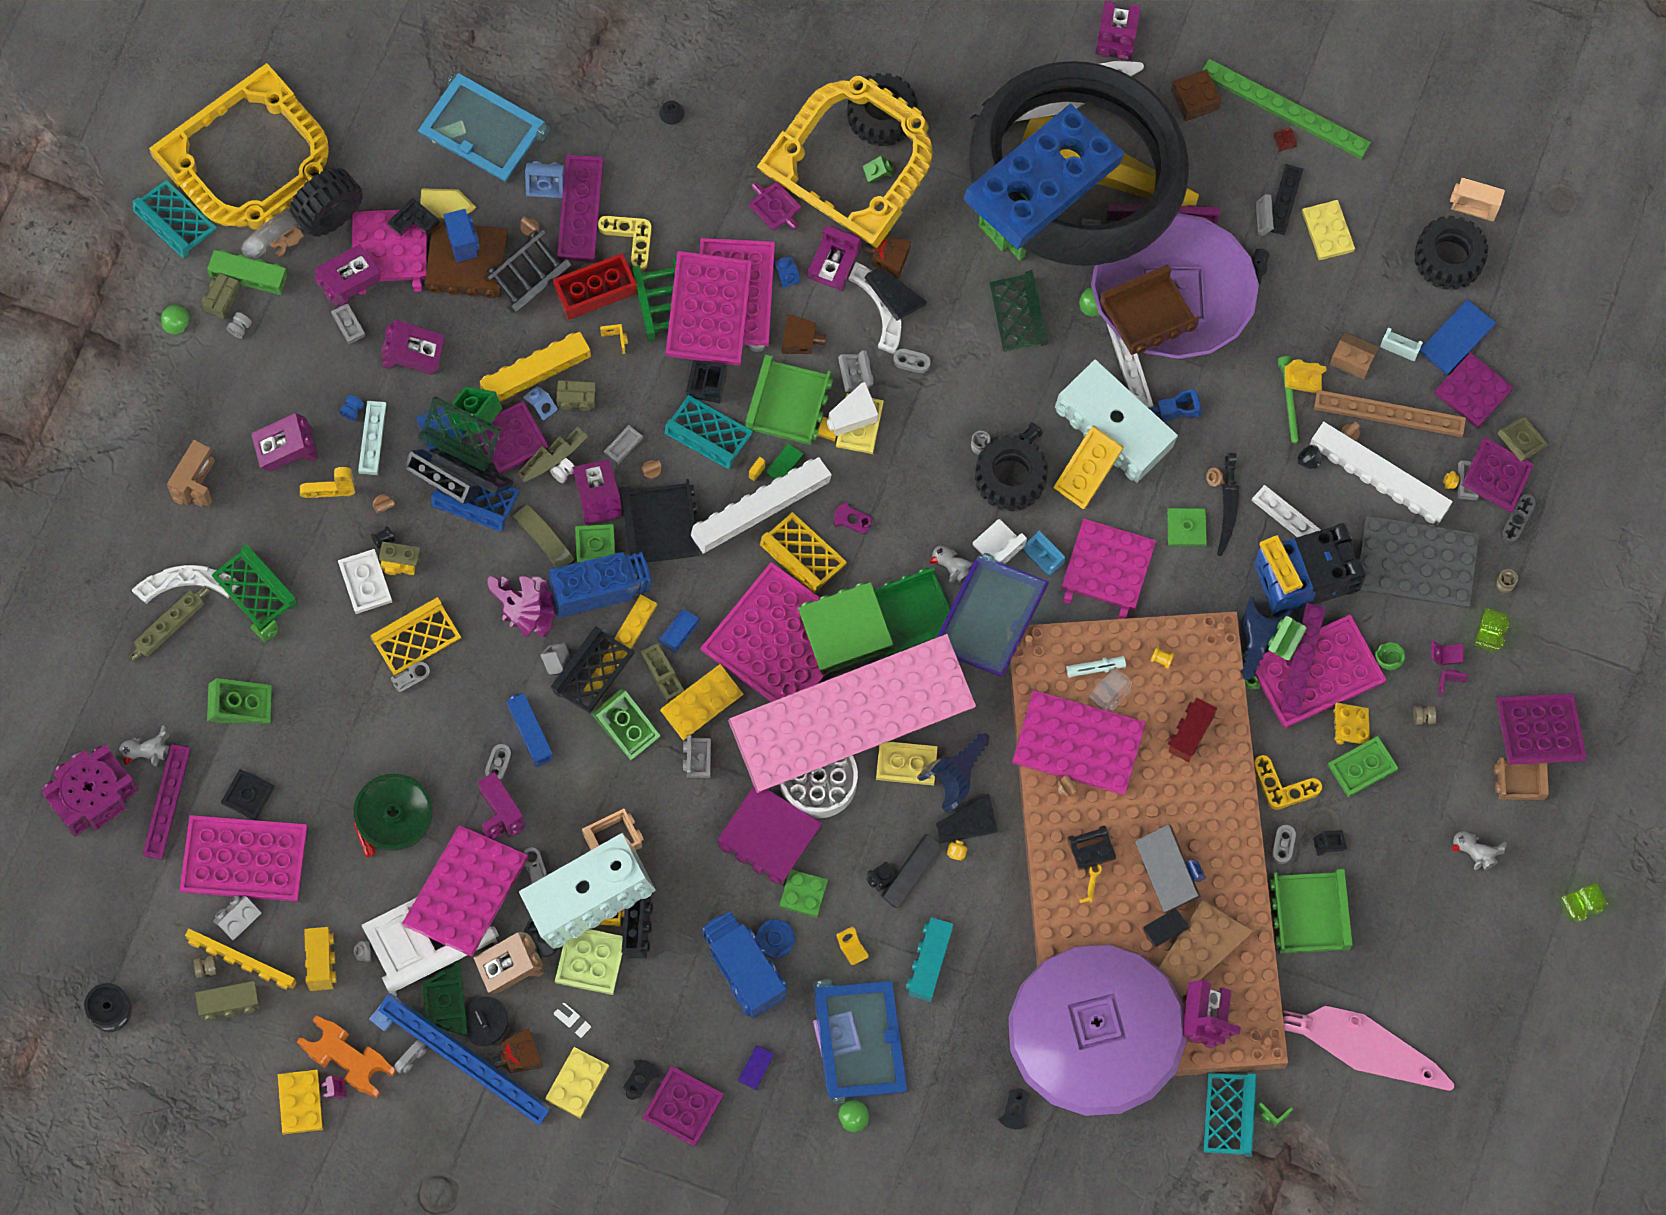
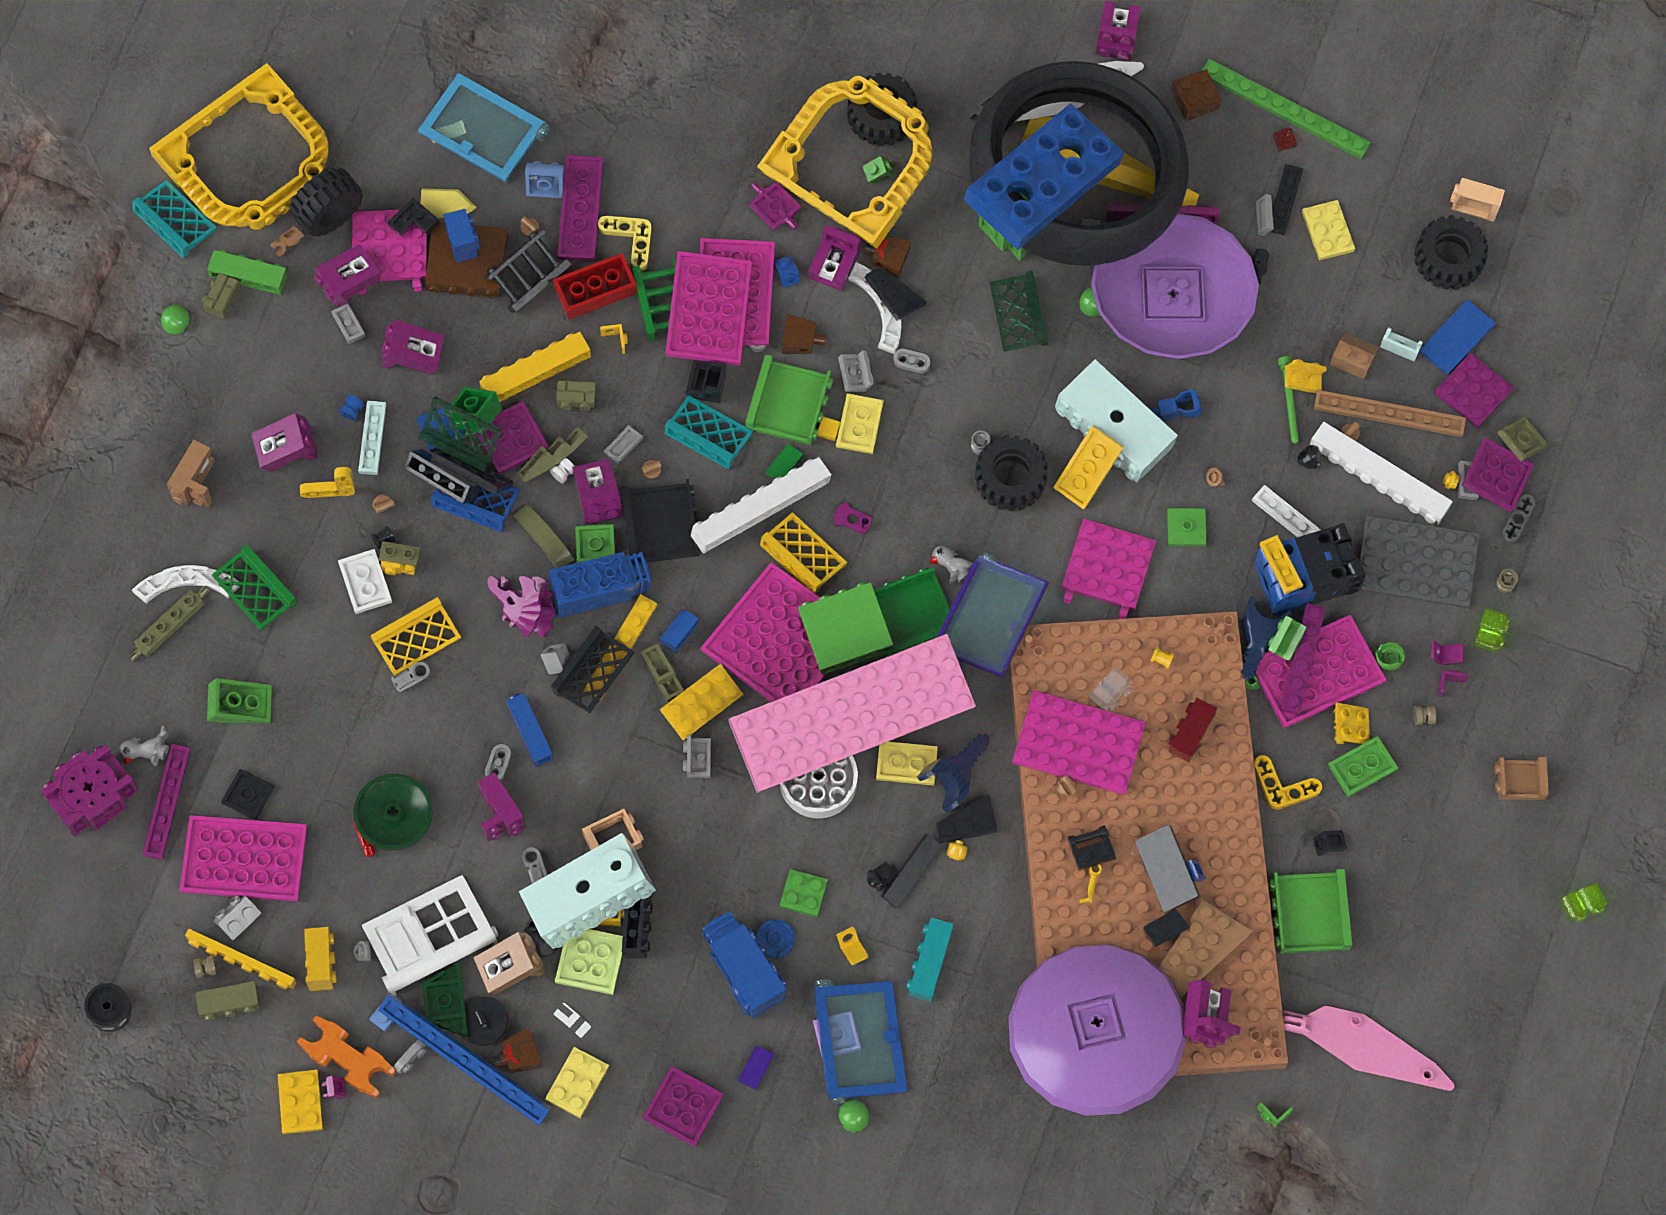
light grey wheel [226,312,252,338] -> none
clear slope [240,208,300,260] -> none
bright green bracket [250,615,279,642] -> none
dark pink plate [402,825,528,957] -> none
medium blue bracket [523,386,557,420] -> none
bright green slope [591,689,660,760] -> none
black piece [623,1060,660,1100] -> none
black cone [659,100,684,125] -> none
magenta panel [718,786,822,885] -> none
yellow tile [749,457,765,481] -> none
white slope [827,382,878,436] -> none
white bracket [973,519,1027,565] -> none
black piece [998,1089,1029,1130] -> none
black bush [1018,422,1043,445] -> none
dark azure hinge [1023,531,1065,576] -> none
light aqua pin [1066,656,1126,678] -> none
reddish brown panel [1100,264,1200,355] -> none
white plate [1107,324,1154,408] -> none
teal fence [1204,1073,1257,1157] -> none
black sword [1217,453,1239,556] -> none
light grey plate [1272,825,1296,864] -> none
light grey animal [1452,831,1507,870] -> none
magenta plate [1496,693,1587,765] -> none

